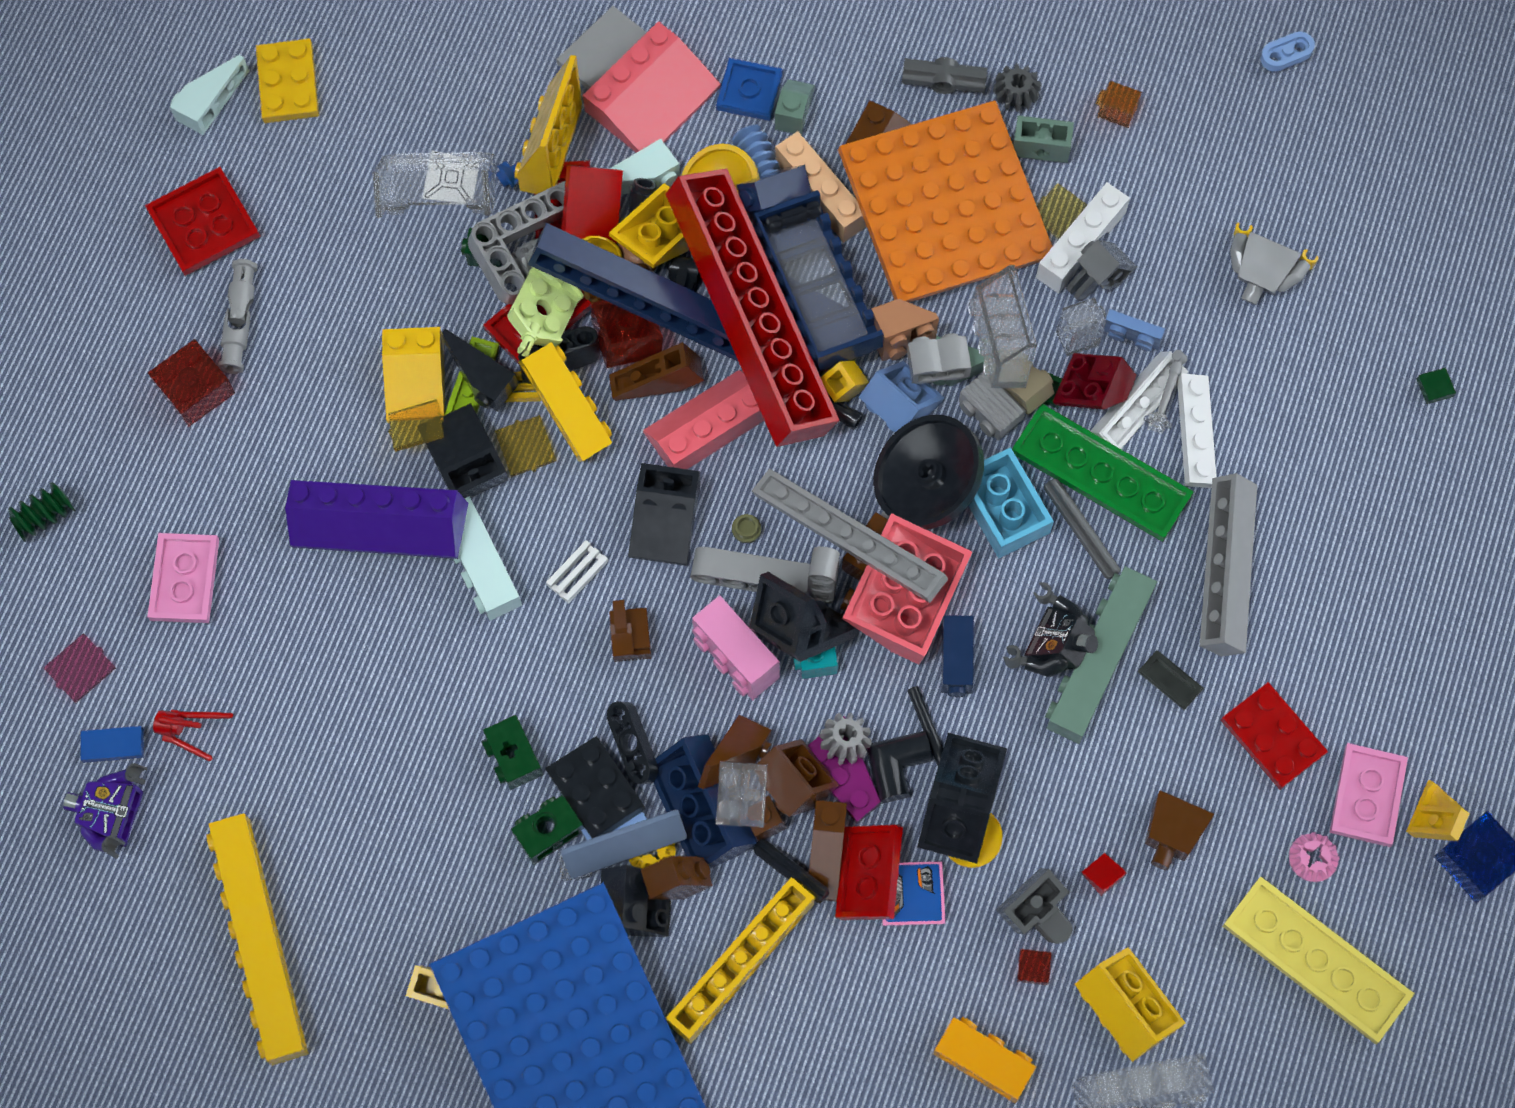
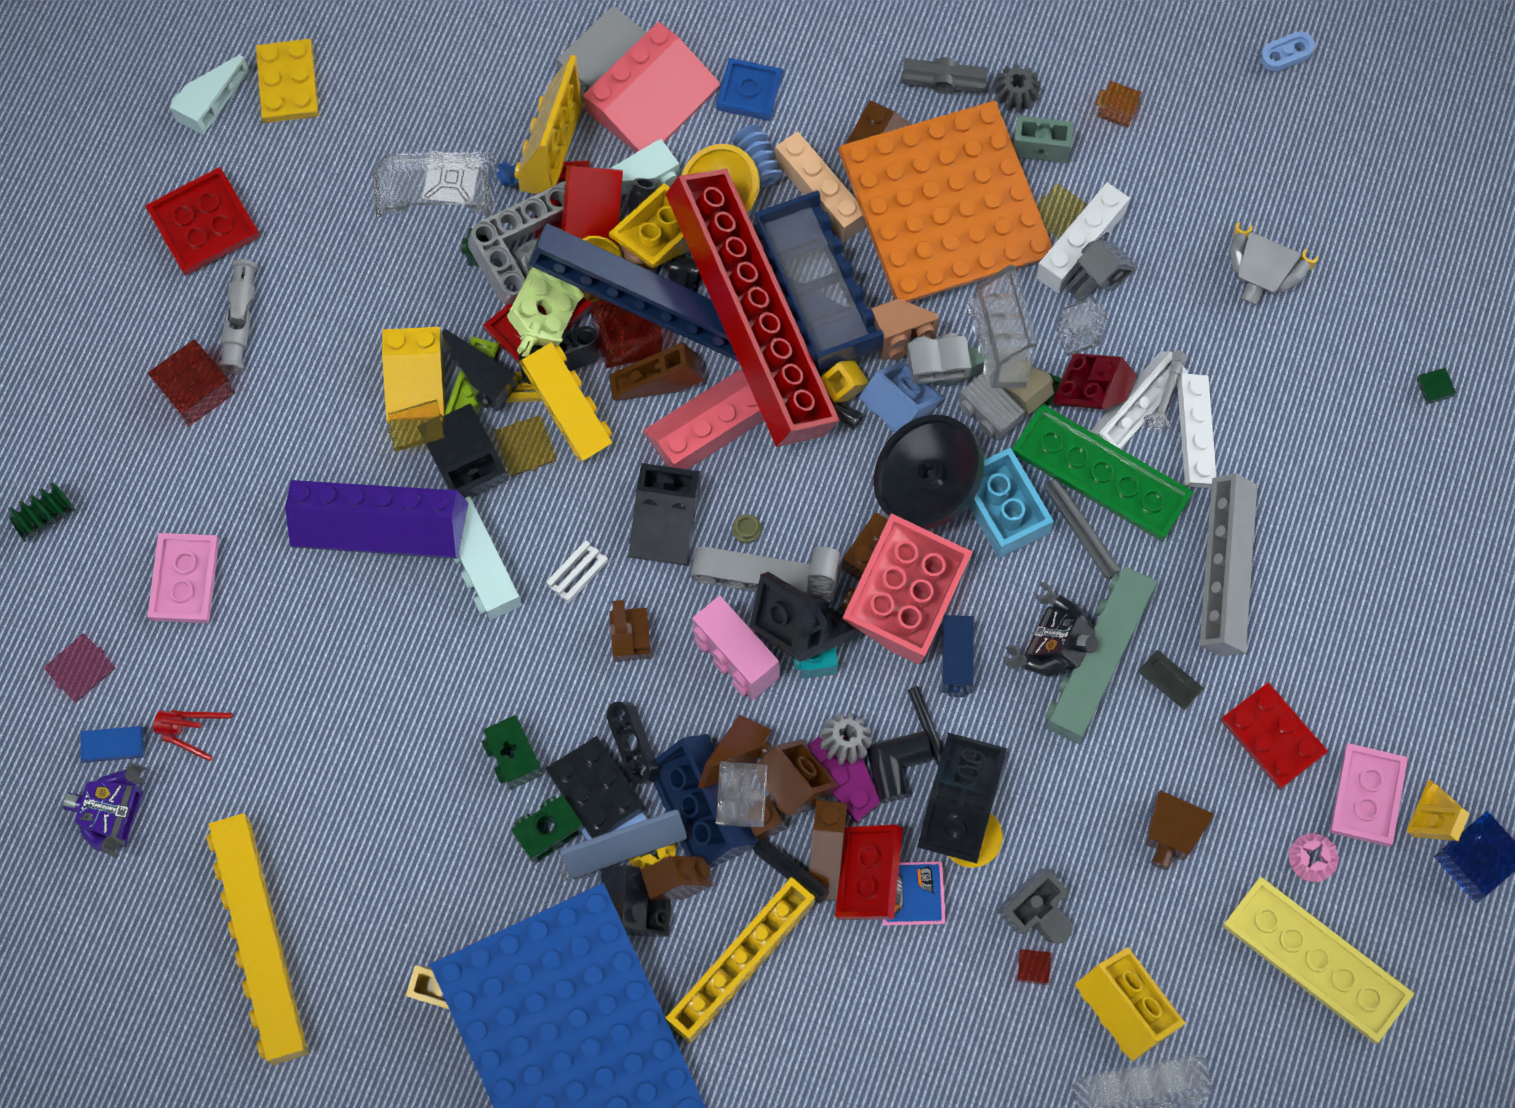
dark blue brick [737,165,811,212] -> none
light grey plate [752,468,948,603] -> none
black axle [766,200,821,233] -> none
sand green slope [775,79,815,135] -> none
light orange brick [933,1017,1036,1104] -> none
red slope [1081,853,1127,896] -> none
medium blue plate [1104,309,1165,351] -> none

